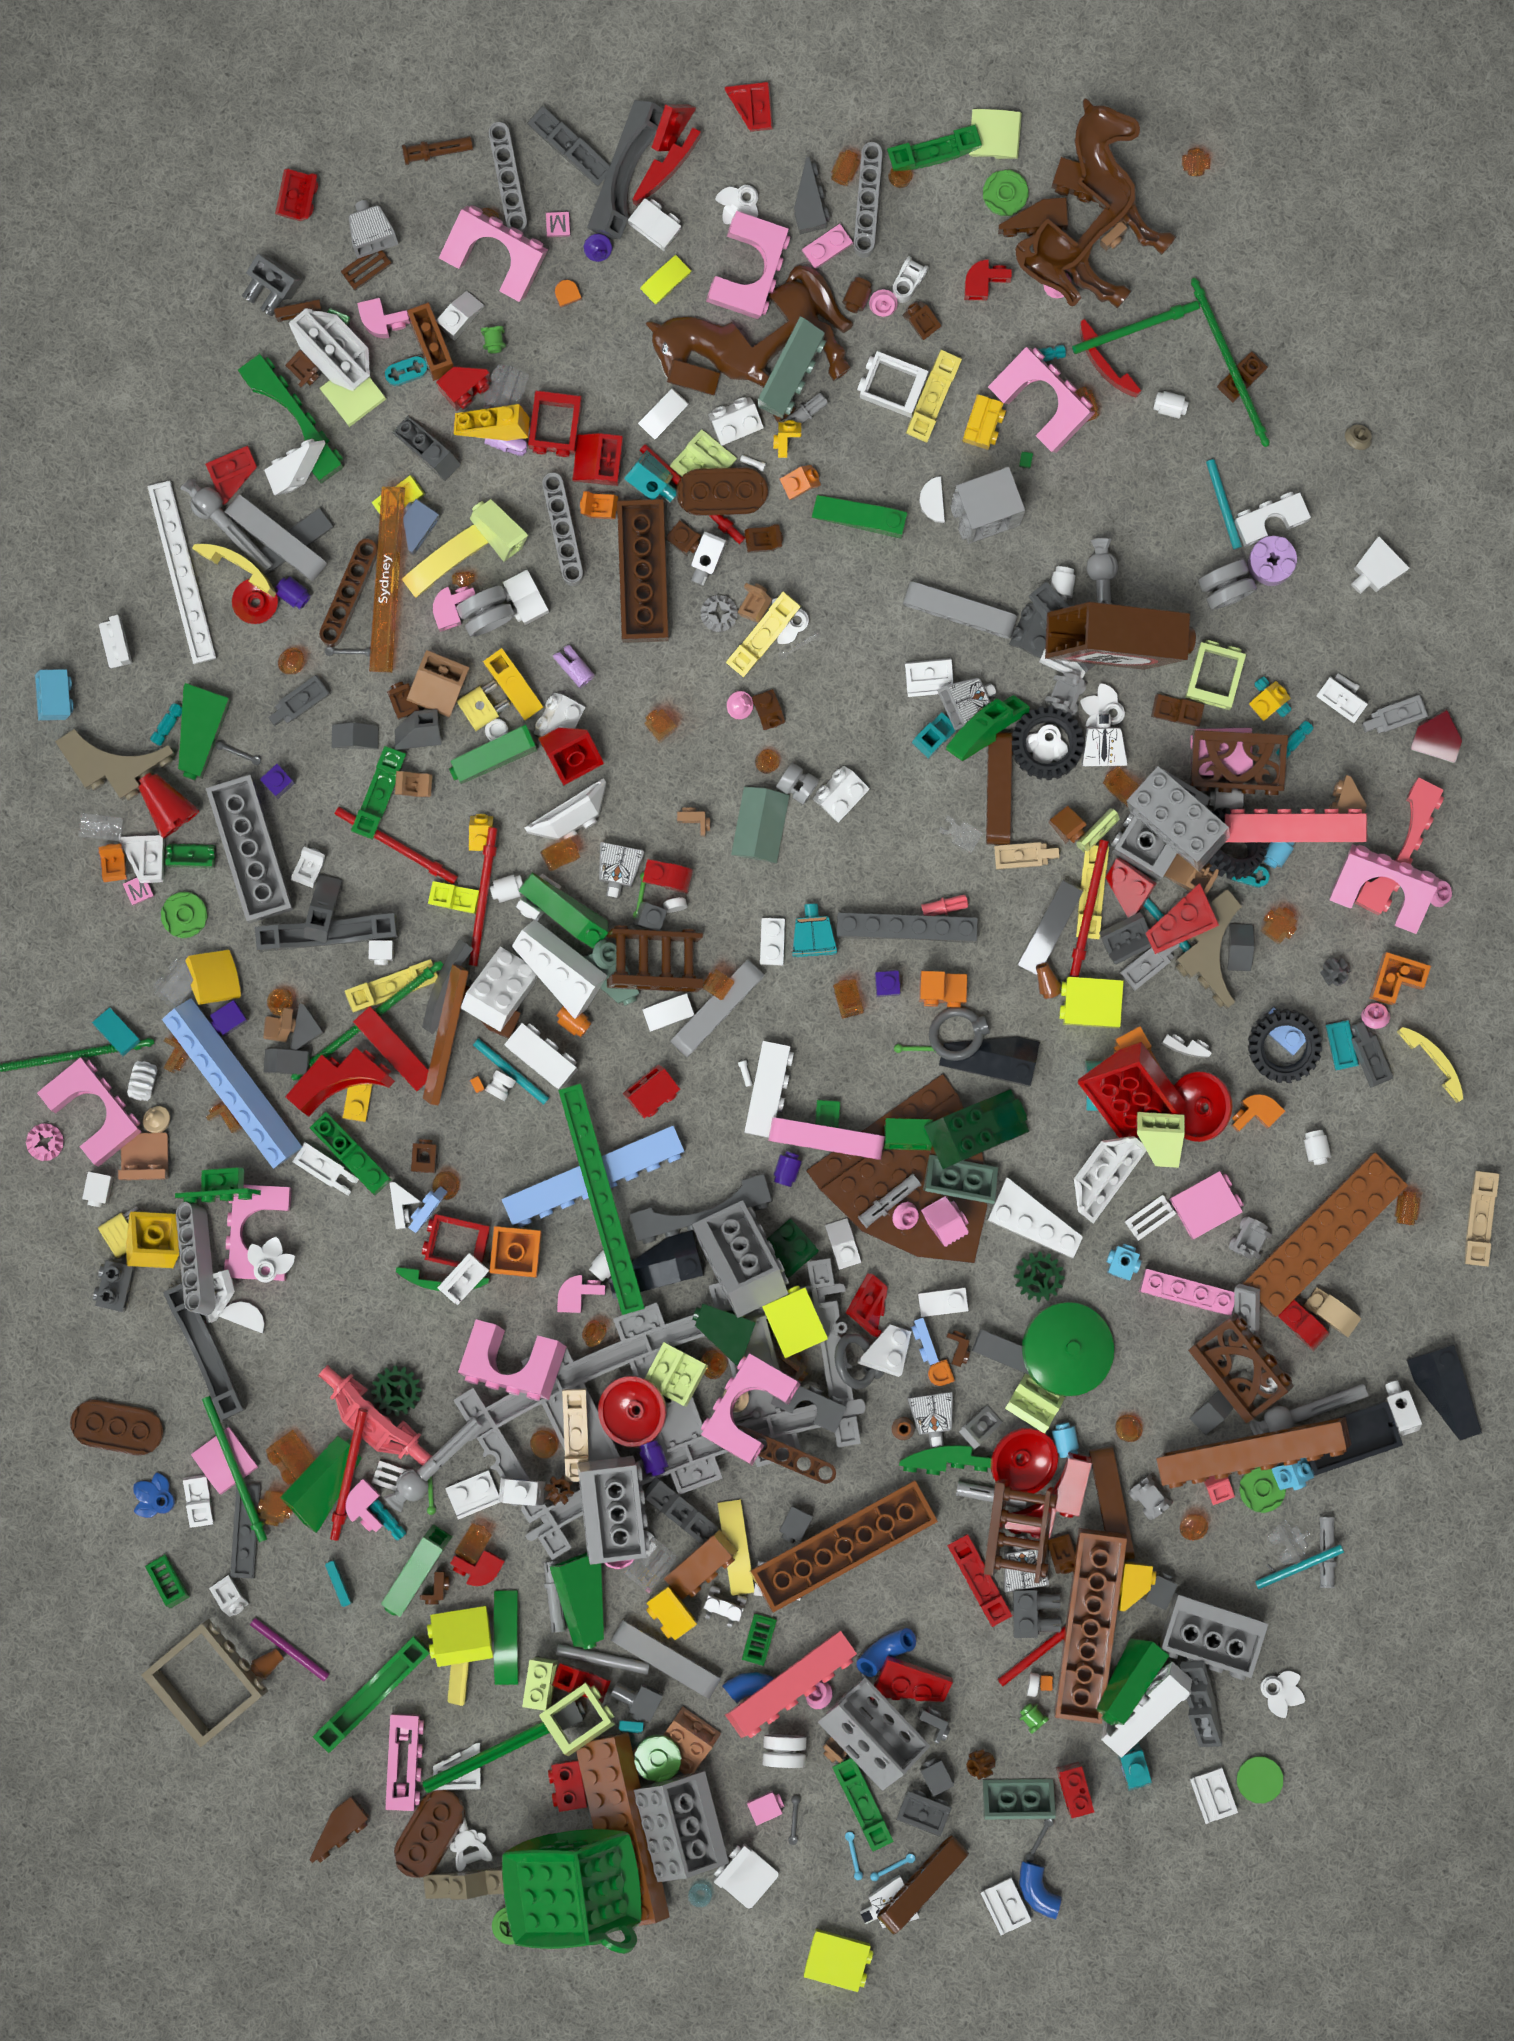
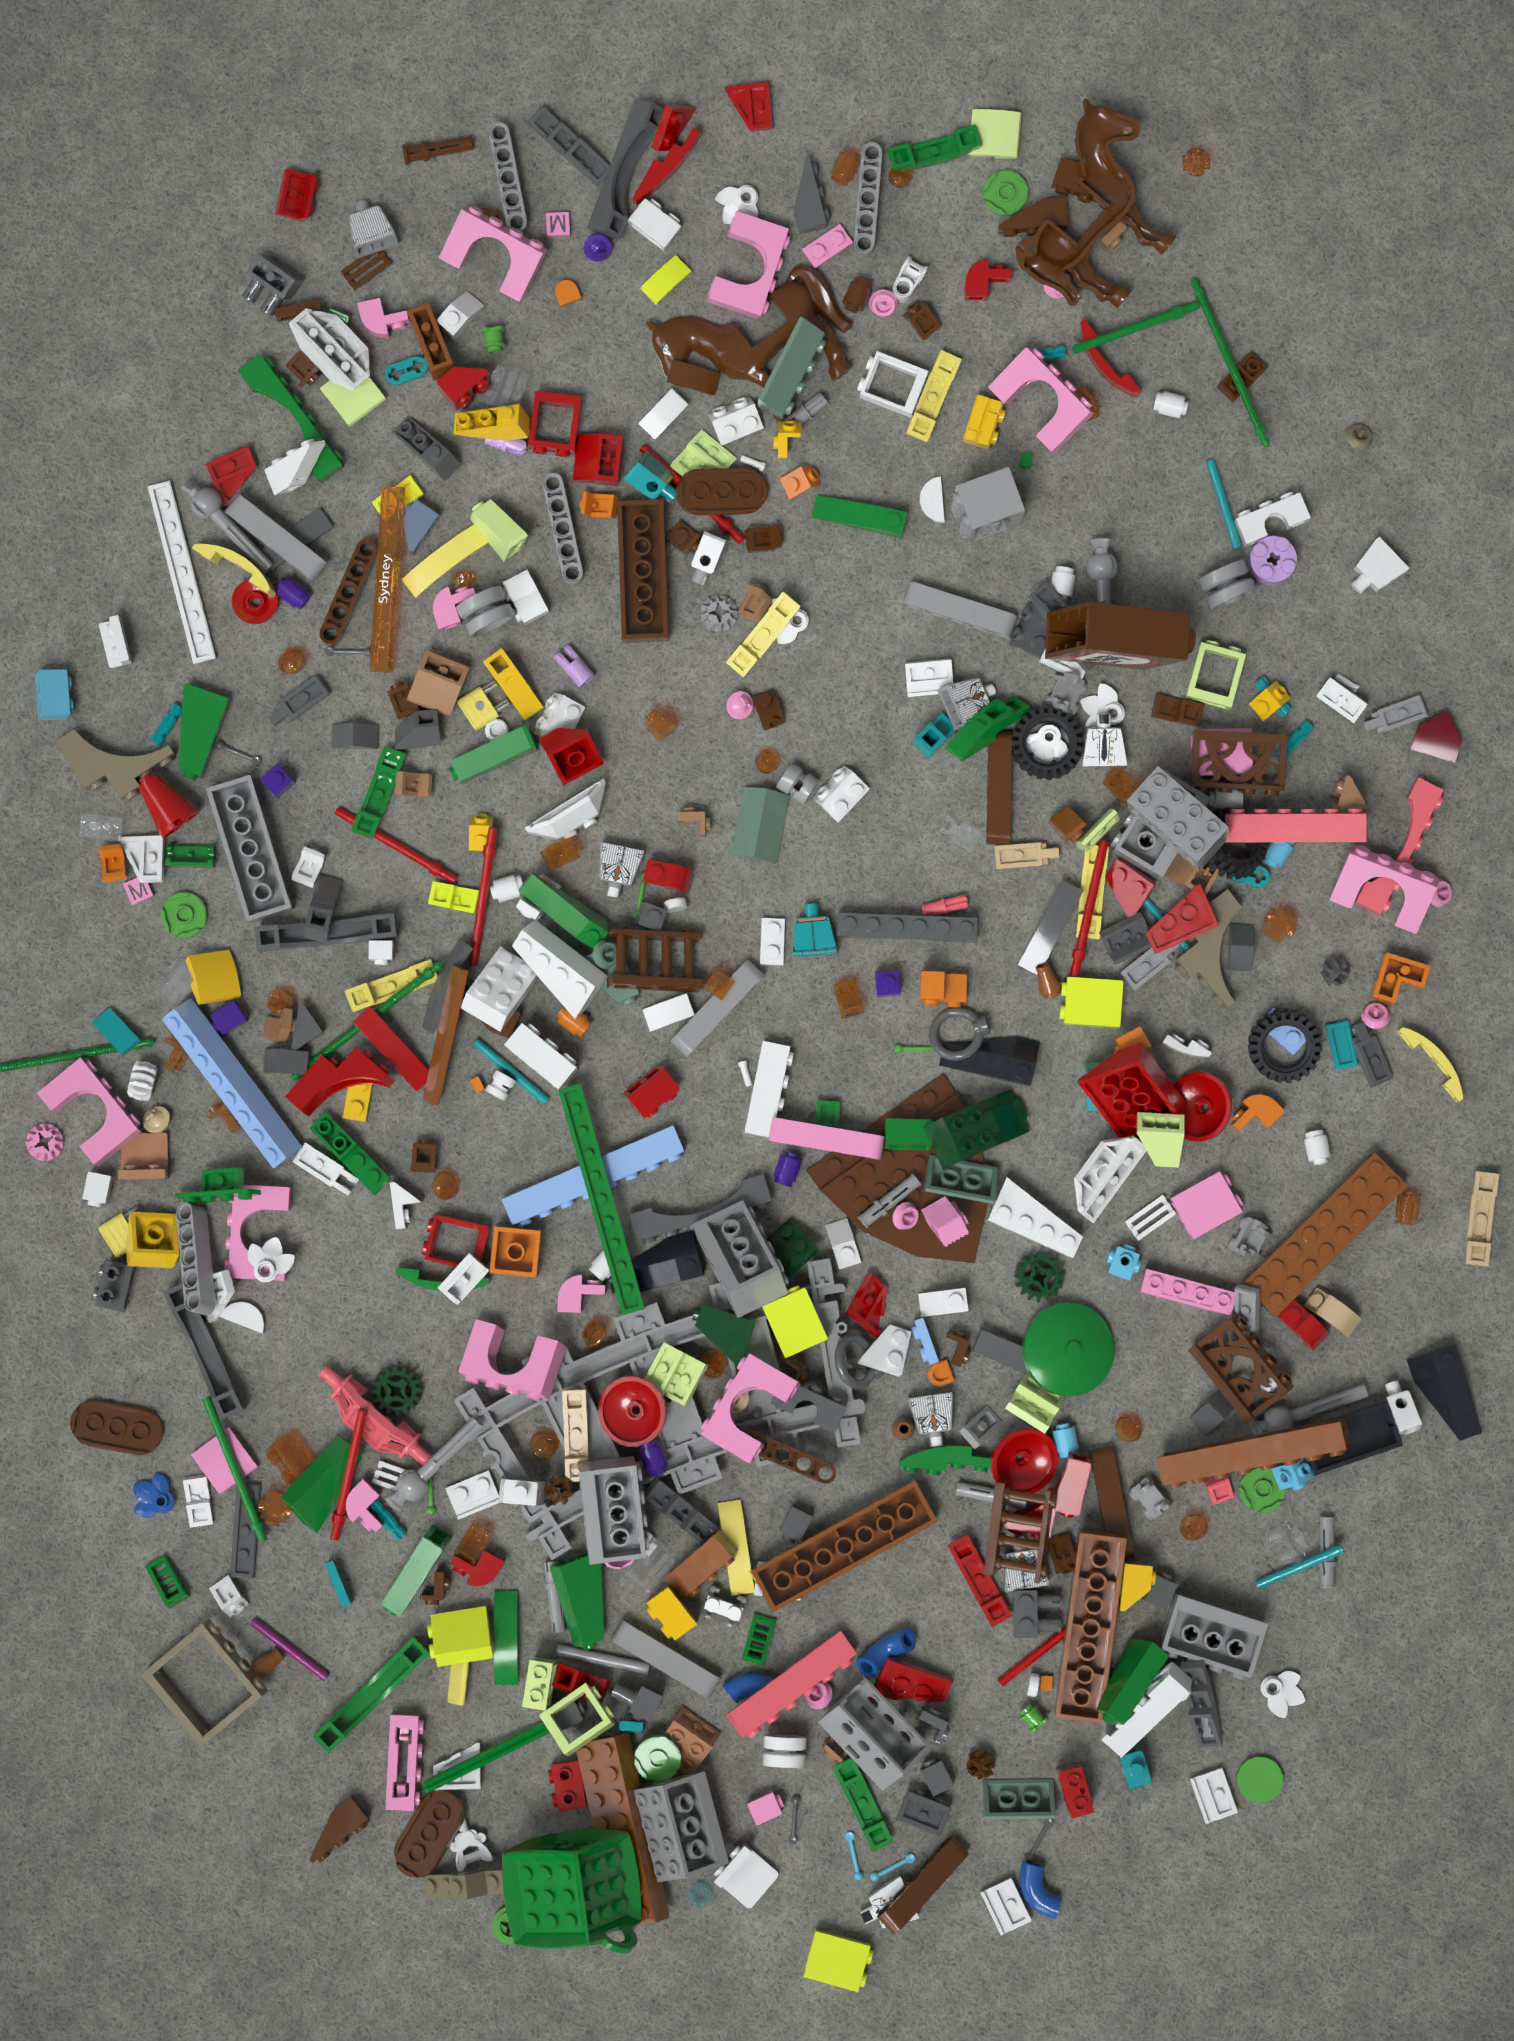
light blue plate [408,1186,447,1233] -> none

